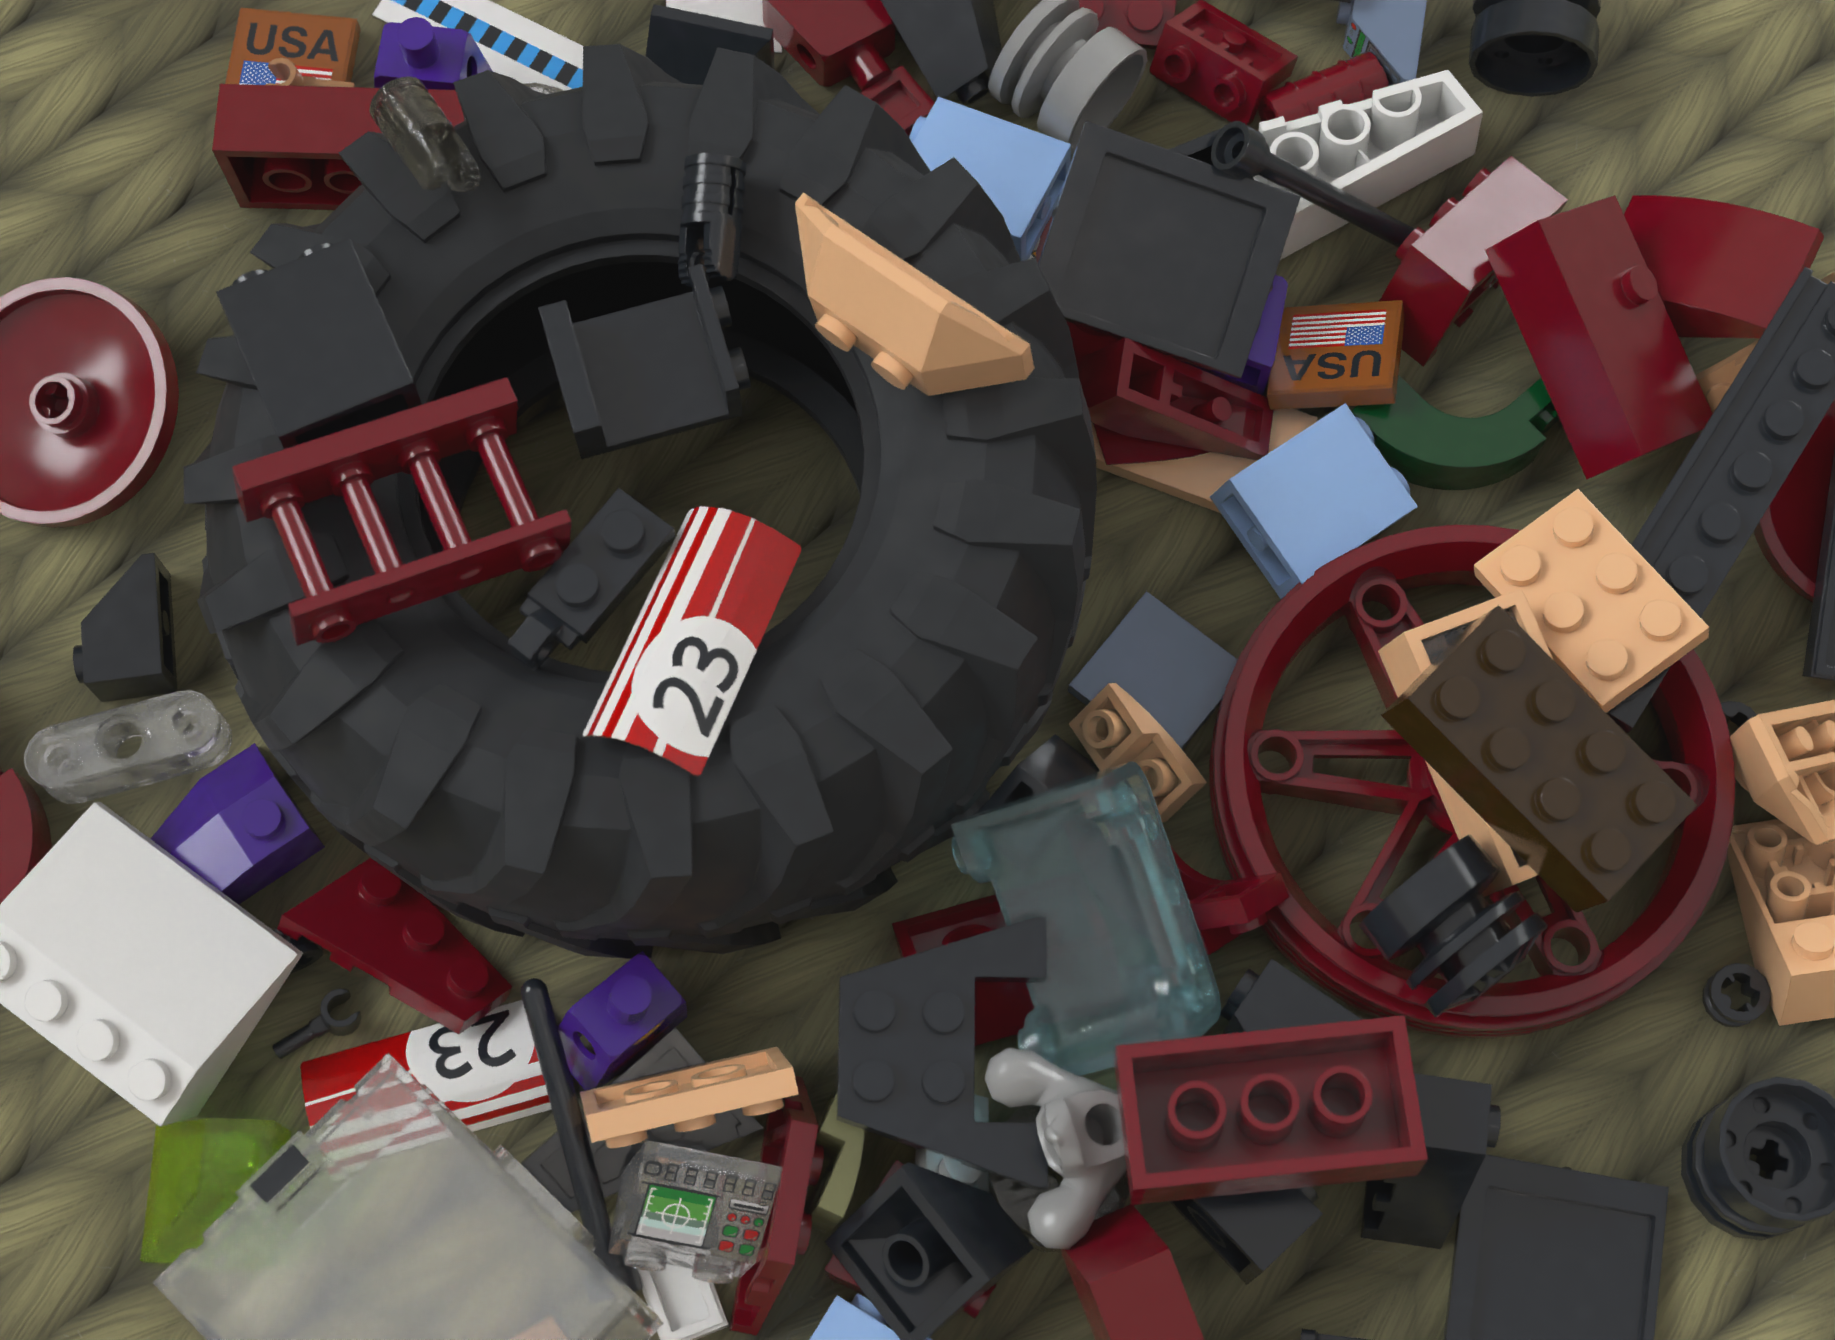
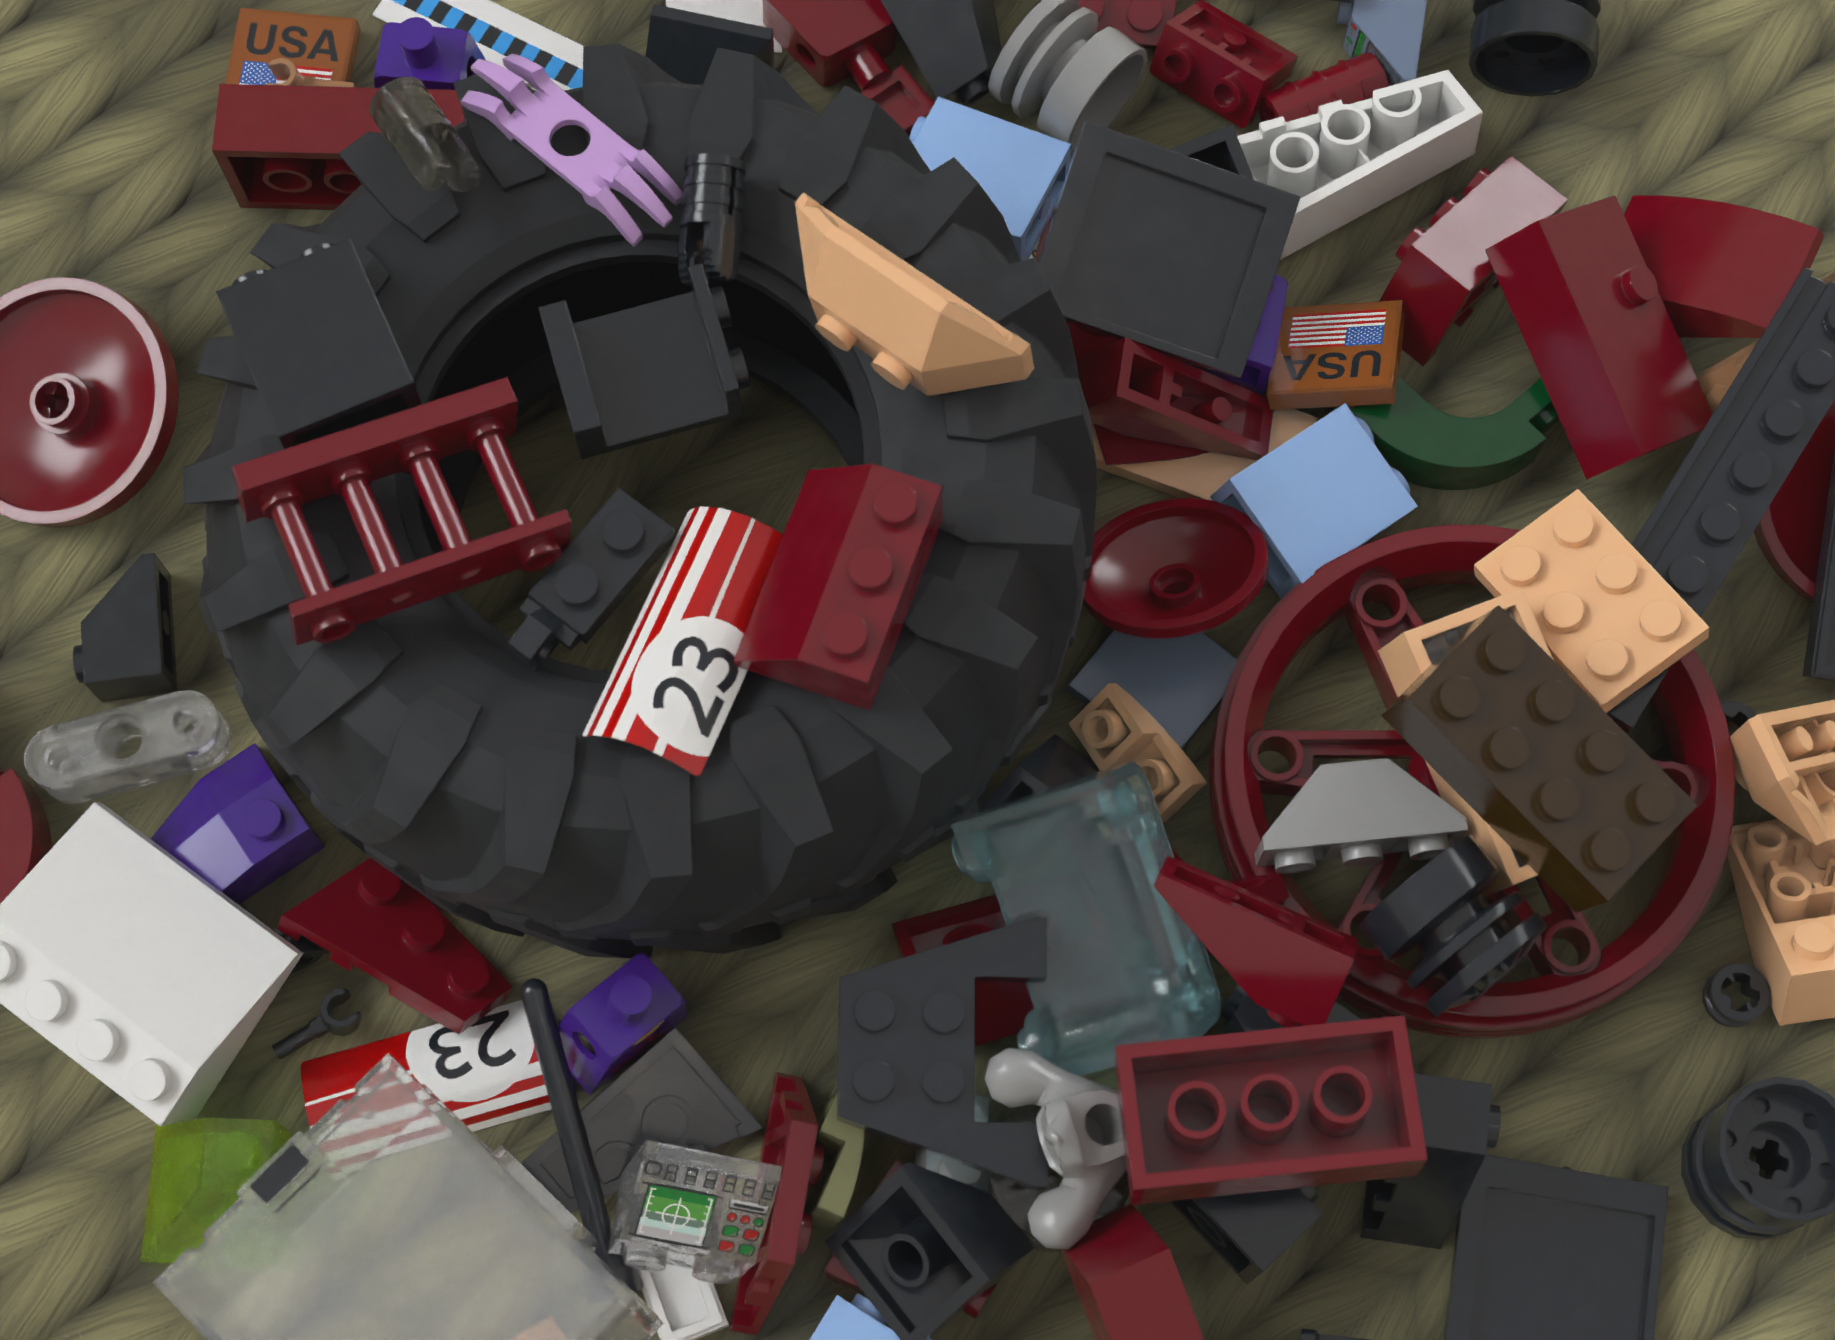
light nougat plate [580,1046,799,1148] -> none
black piece [1211,121,1415,248] -> none
none -> lavender piece [460,54,684,247]
none -> dark red slope [733,464,943,711]
none -> dark red dish [1083,498,1269,639]
none -> dark red slope [1153,856,1359,1027]
none -> light grey slope [1254,758,1468,874]

